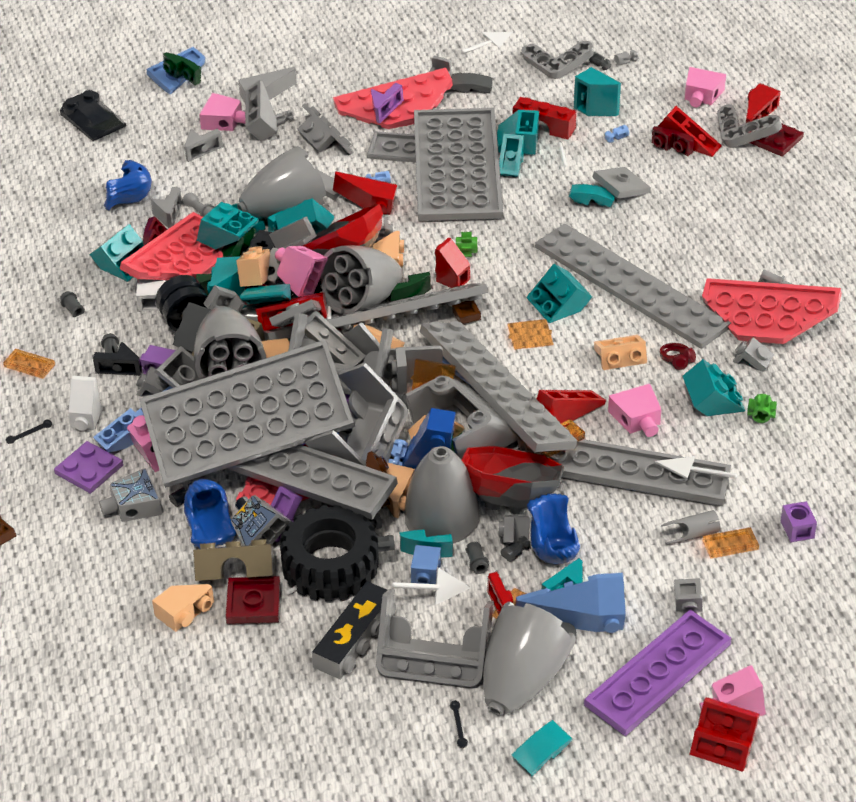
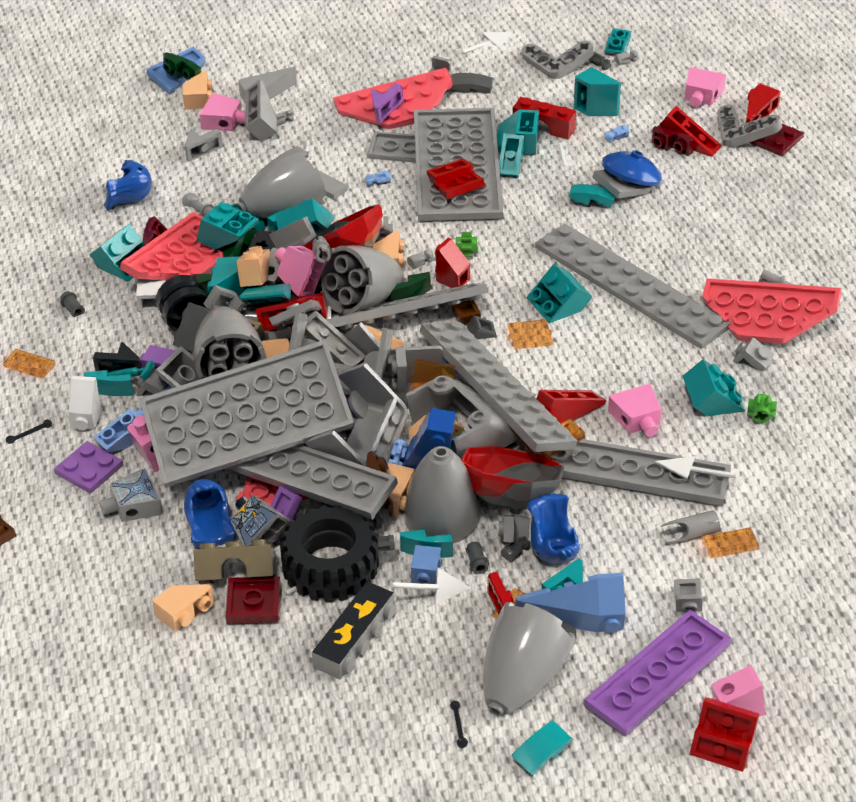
black slope [60,90,127,141] -> none
dark grey pin [101,333,119,353] -> none
light grey slope [151,187,182,228] -> none
black piece [169,482,193,507] -> none
light grey bracket [297,103,354,155] -> none
red slope [333,171,397,215] -> none
light grey windscreen [376,589,494,687] -> none
light nougat bracket [594,335,647,370] -> none
dark red piece [660,343,696,370] -> none
medium lavender brick [780,501,817,543] -> none
none -> teal slope [84,370,133,396]
none -> teal piece [107,360,155,380]
none -> light nougat slope [183,71,212,110]
none -> light grey pin [312,236,331,263]
none -> light grey piece [407,250,434,269]
none -> red slope [426,158,485,199]
none -> dark grey slope [467,316,497,340]
none -> blue dish [601,150,662,186]
none -> teal slope [604,28,631,54]

